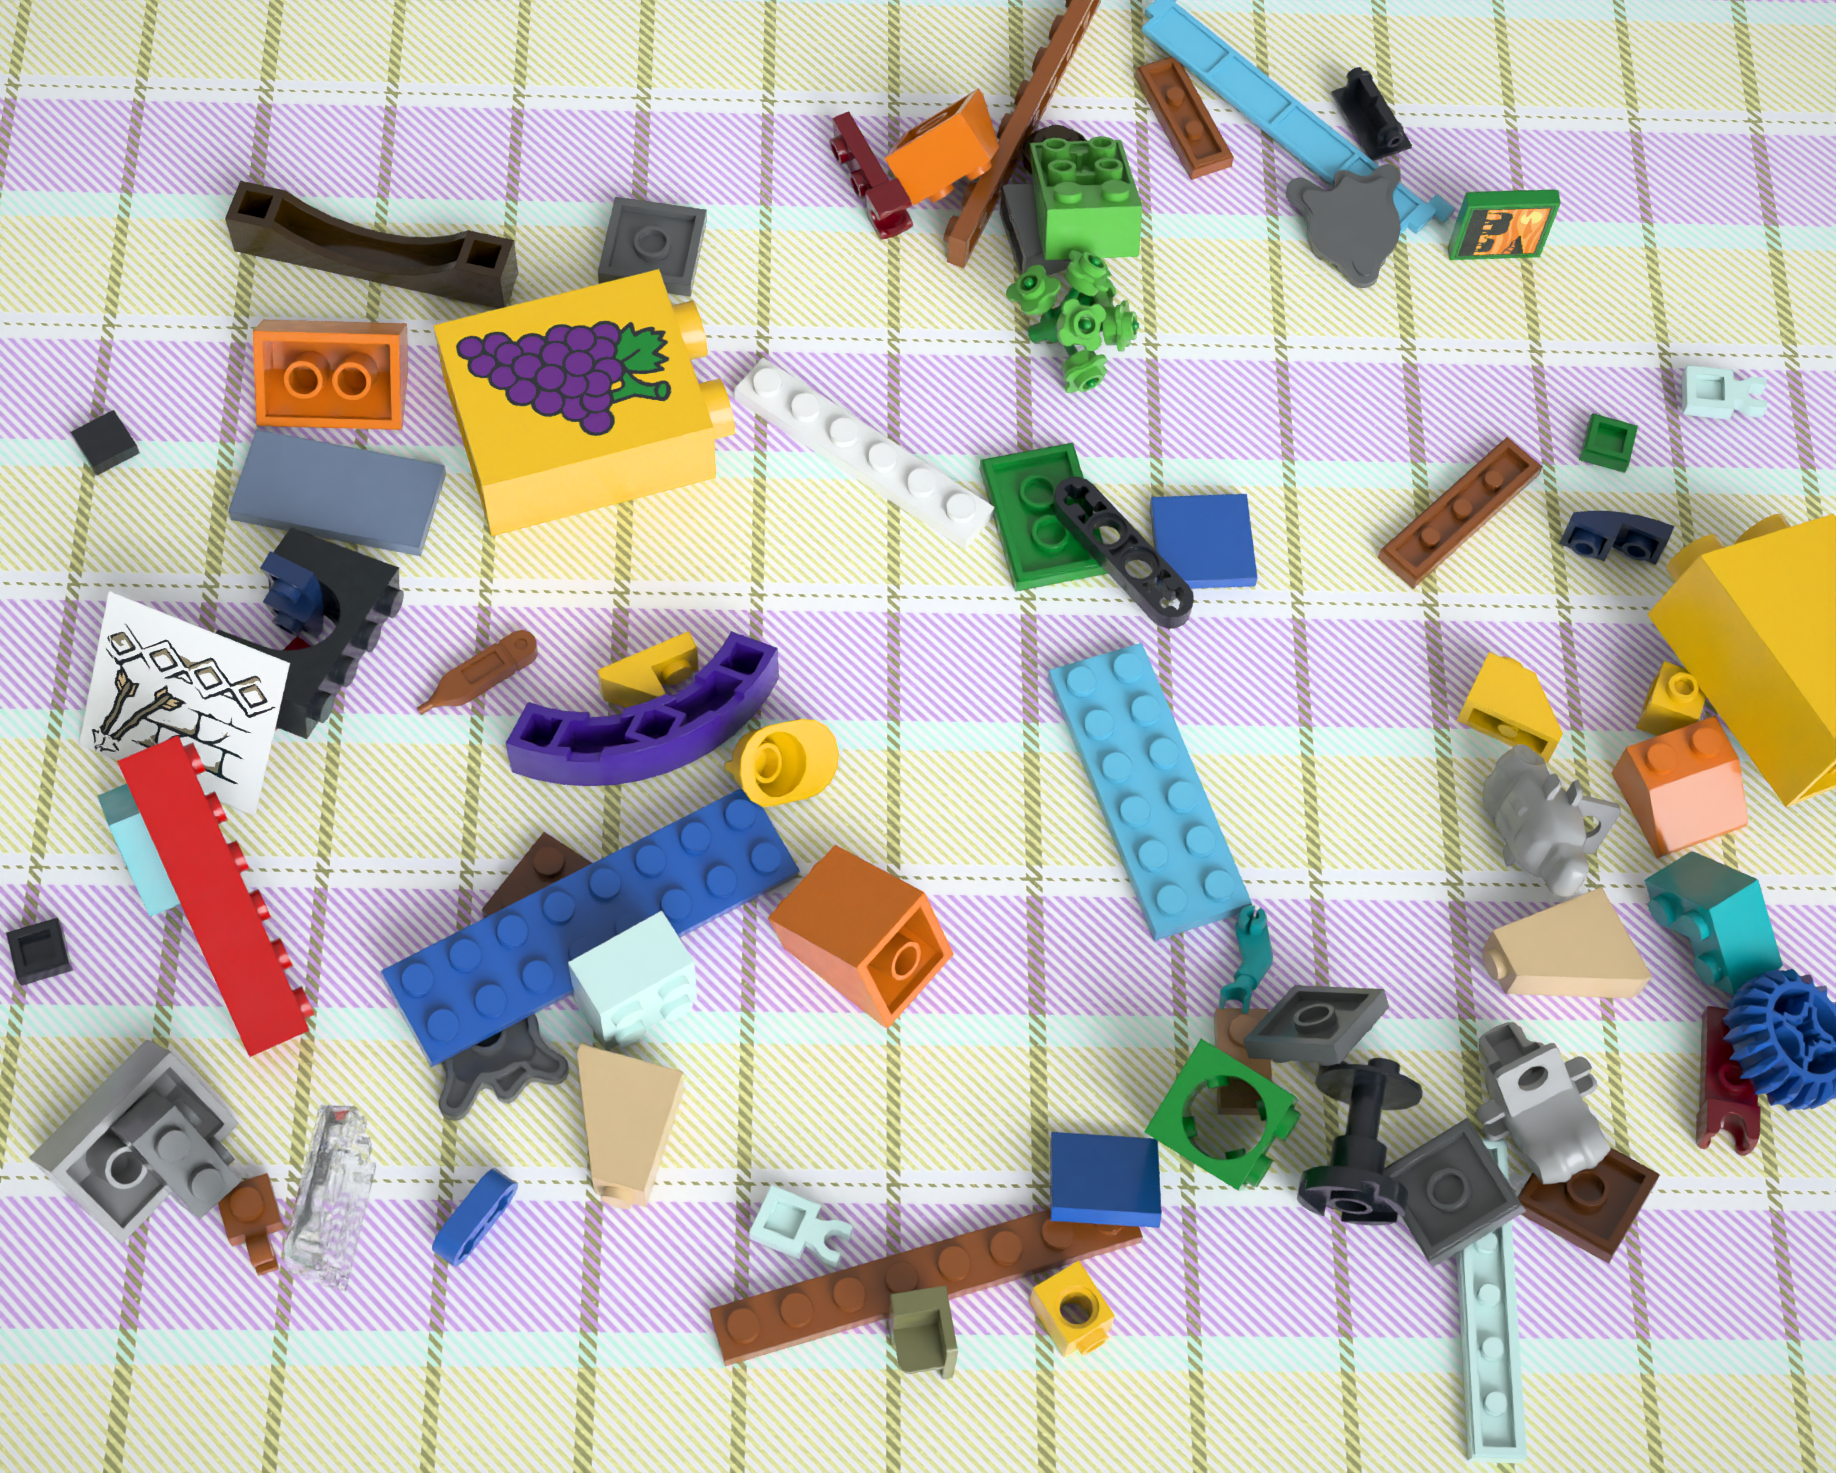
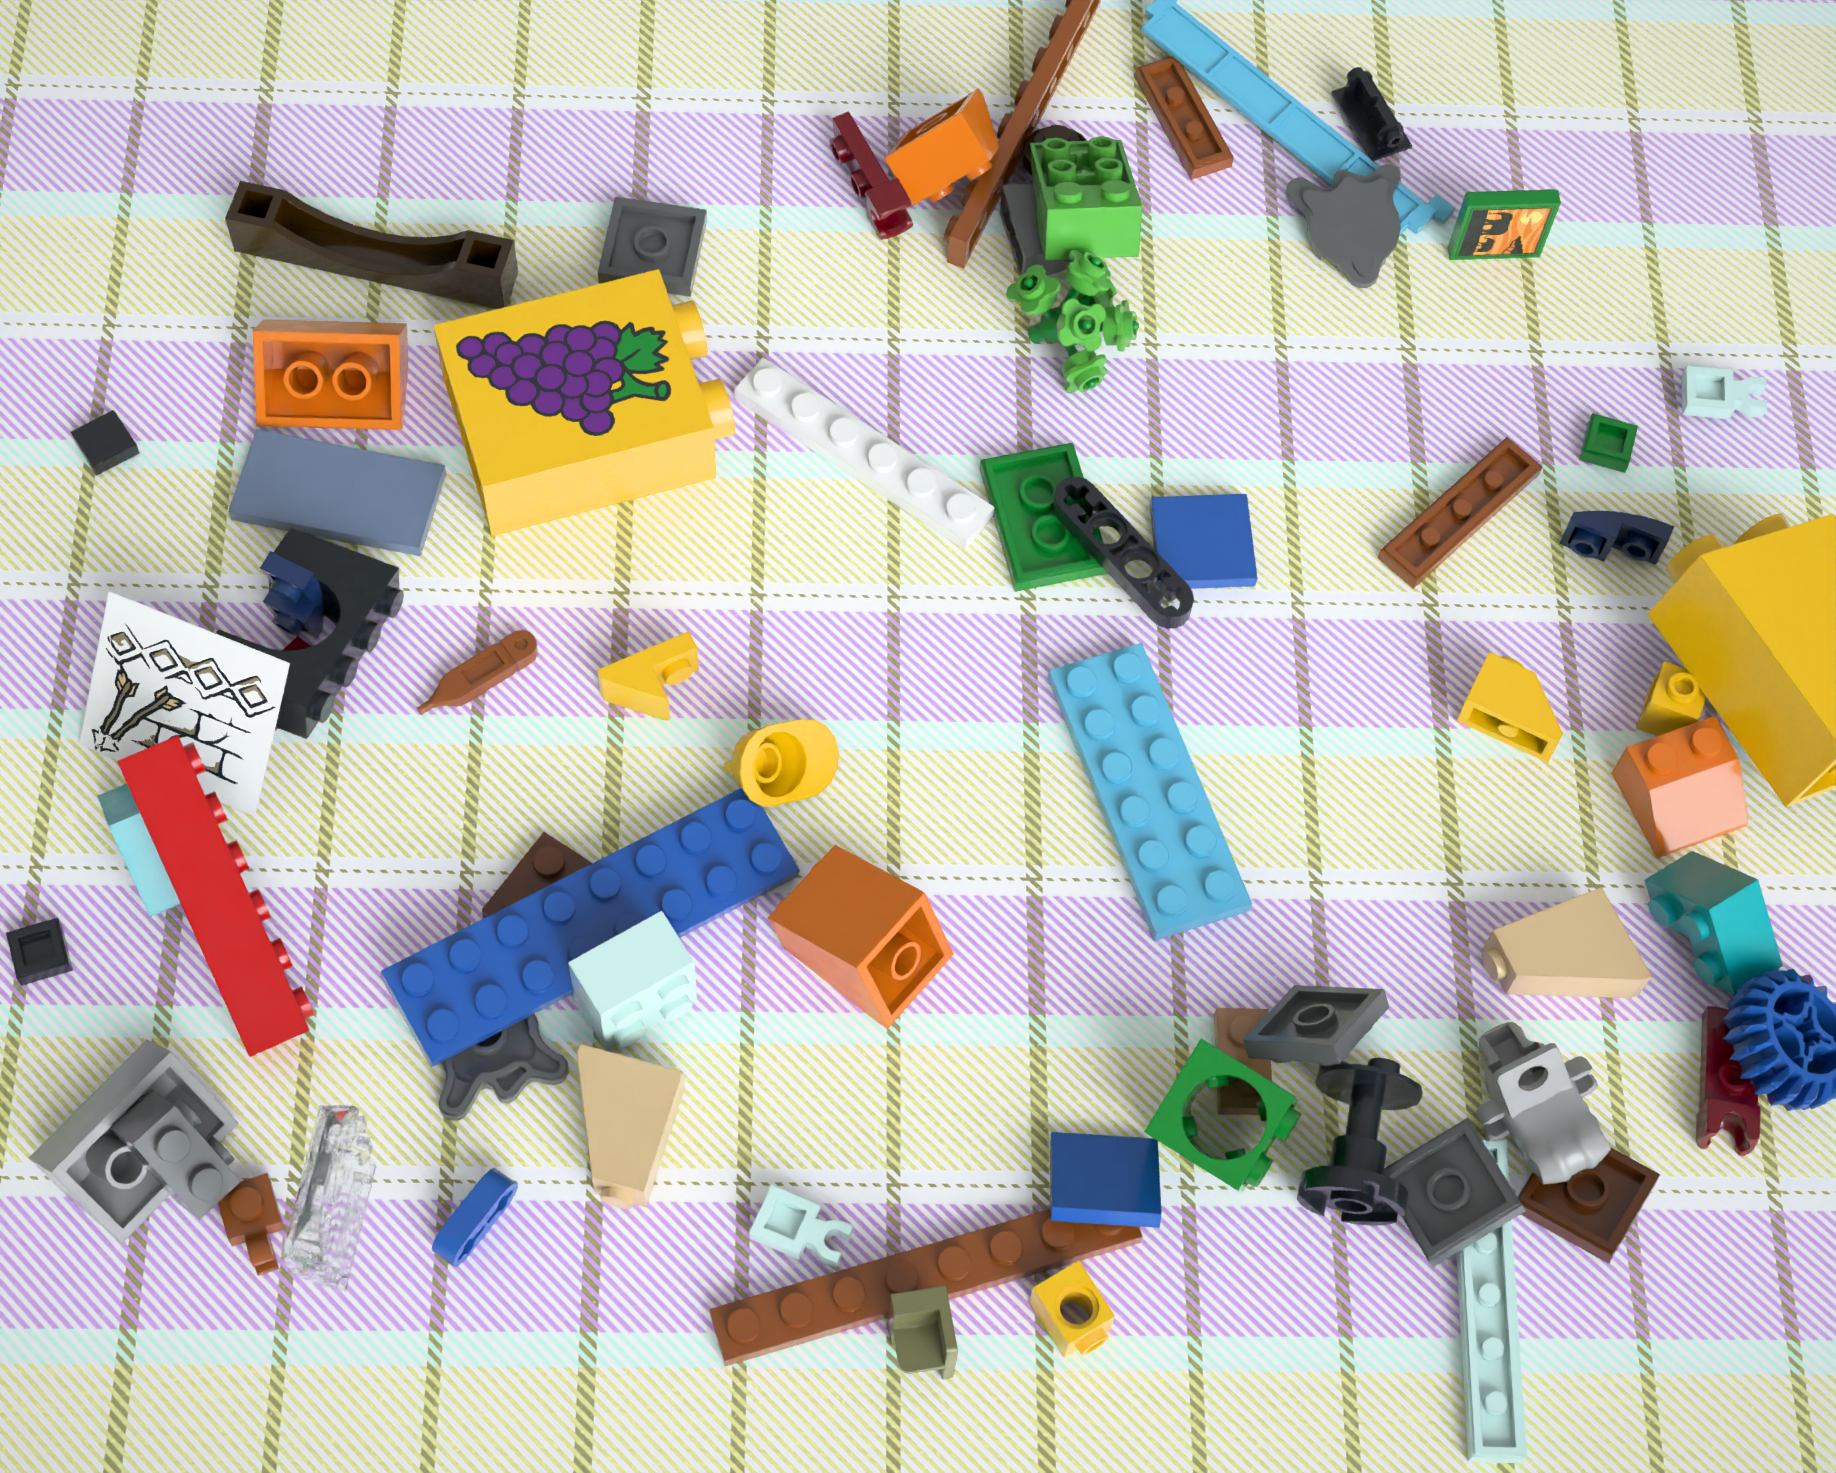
dark purple brick [505,631,779,786] -> none
teal arm [1218,905,1273,1014] -> none
light grey piece [1483,744,1621,897] -> none

